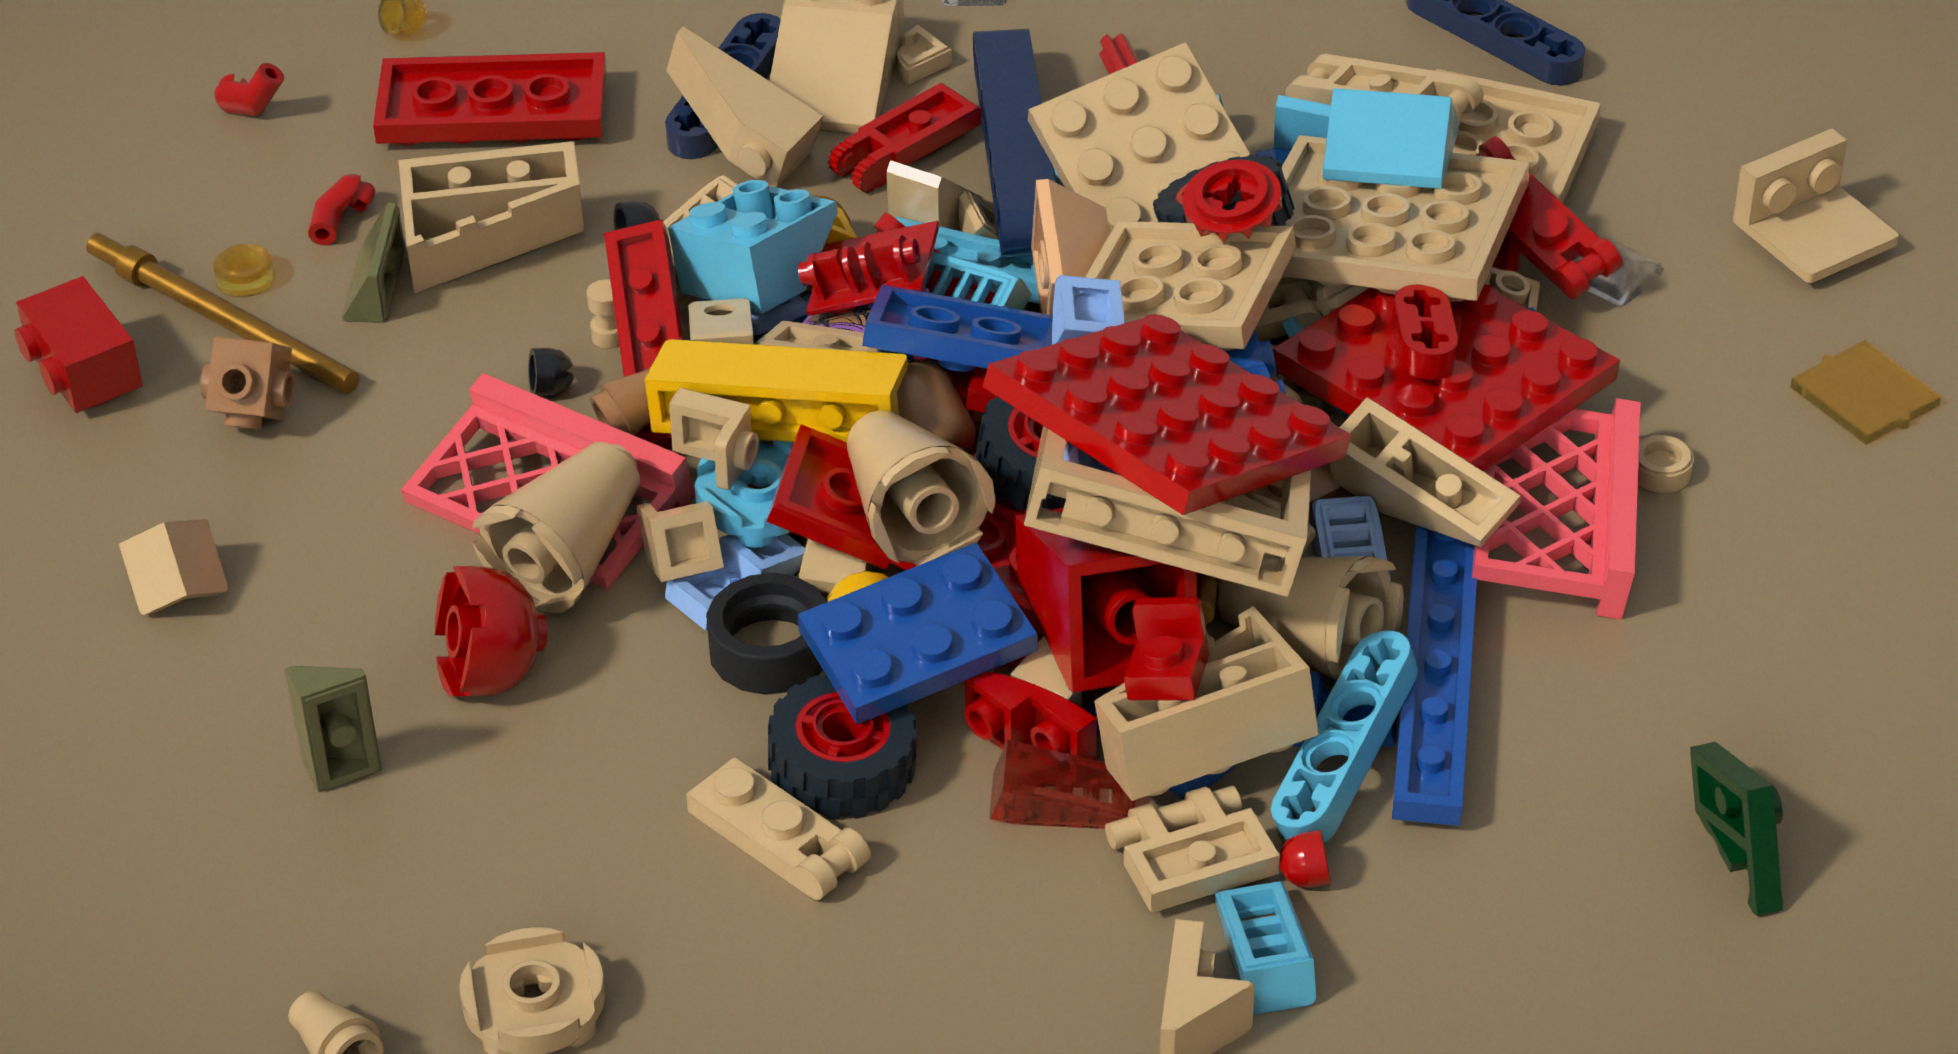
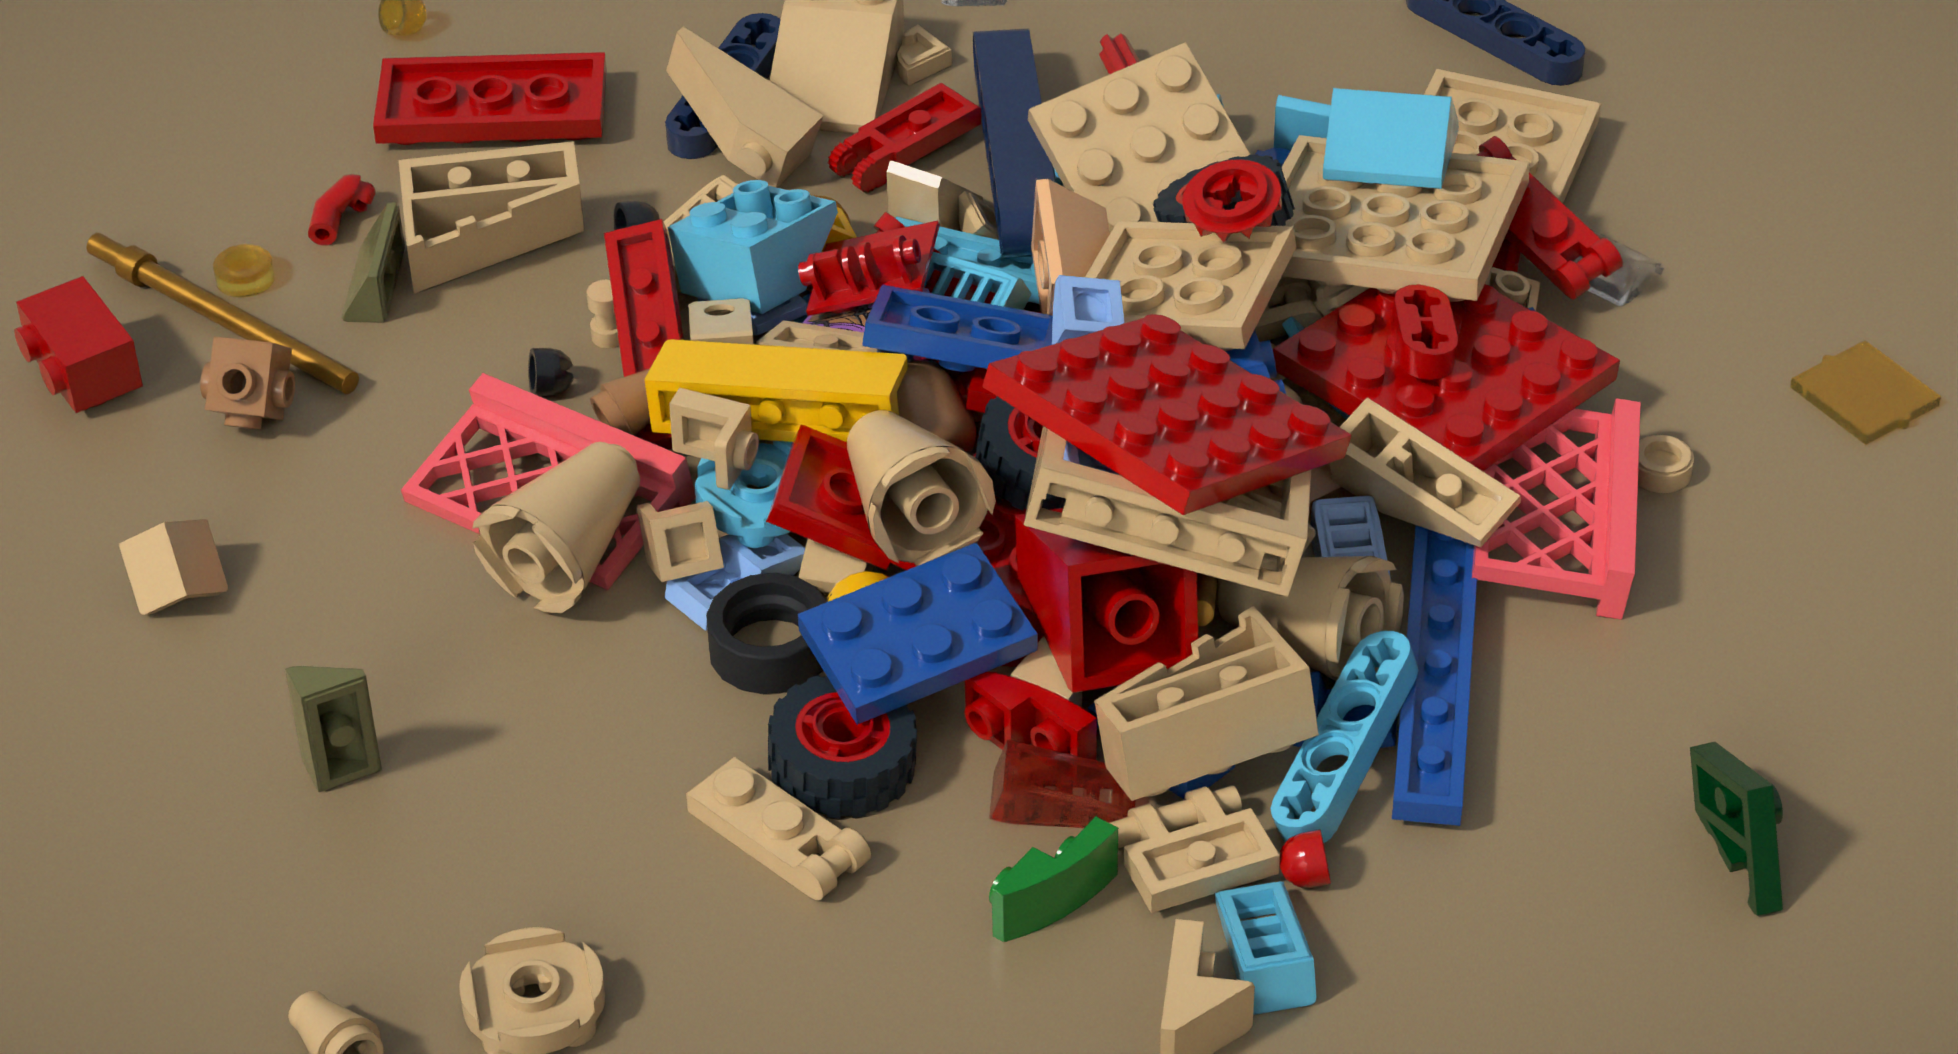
red arm [214,63,284,116] -> none
red cylinder [435,566,548,697] -> none
red bracket [1124,597,1210,700] -> none
tan plate [1285,54,1484,125] -> none
tan bracket [1733,128,1899,283] -> none
none -> green slope [989,816,1119,942]

